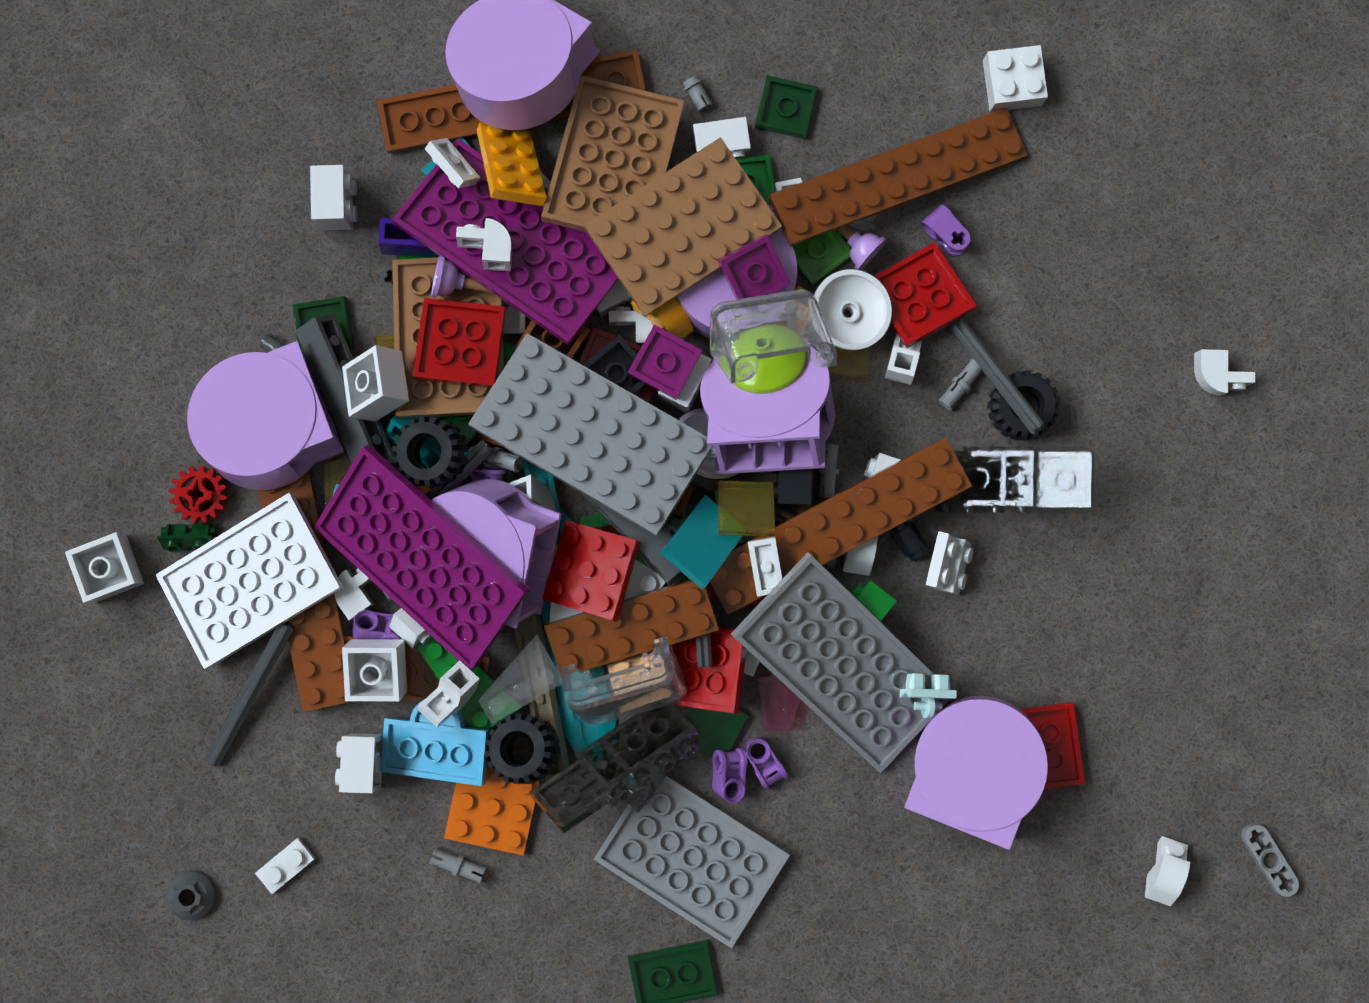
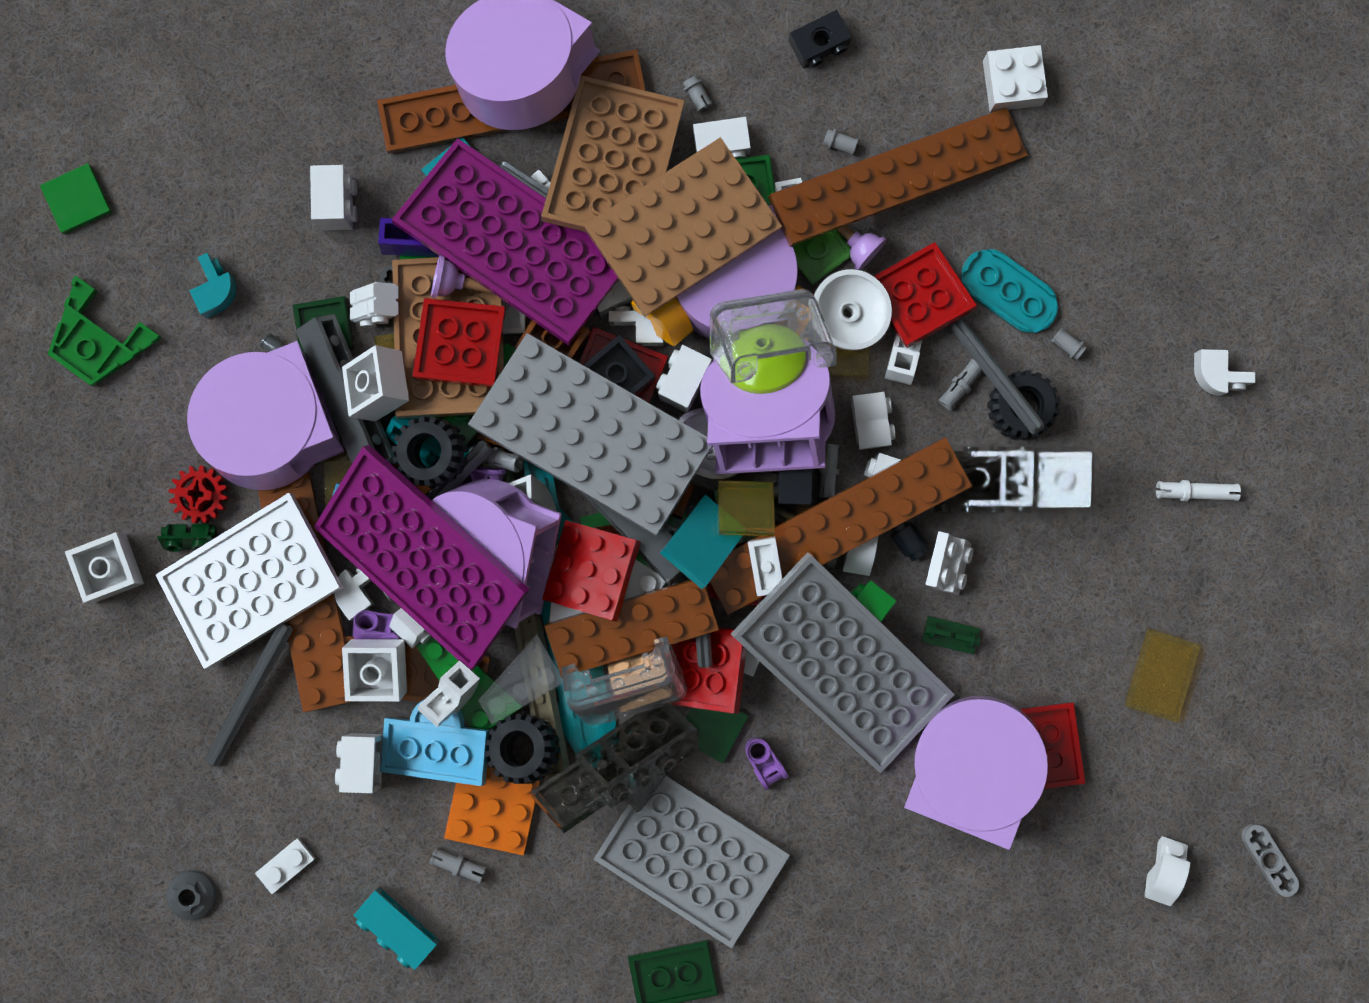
white plate [425,138,480,188] -> none
white brick [456,218,512,271] -> none
light orange plate [477,122,547,206] -> none
magenta plate [628,325,703,400] -> none
medium lavender piece [712,748,747,803] -> none
magenta plate [717,234,791,310] -> none
dark green tile [755,75,818,140] -> none
clear pink wing [757,675,801,732] -> none
light aqua hips [900,673,957,718] -> none
medium lavender piece [921,204,970,256] -> none
none -> green tile [39,163,112,235]
none -> green wing [47,275,162,387]
none -> teal brick [189,253,237,318]
none -> white brick [350,282,398,328]
none -> teal brick [353,887,440,970]
none -> black brick [788,10,852,68]
none -> light grey pin [823,128,858,155]
none -> white brick [851,392,895,450]
none -> dark green hinge [921,616,980,655]
none -> teal tile [961,249,1058,333]
none -> light grey pin [1051,328,1087,360]
none -> clear yellow tile [1124,629,1201,723]
none -> white pin [1156,480,1241,501]

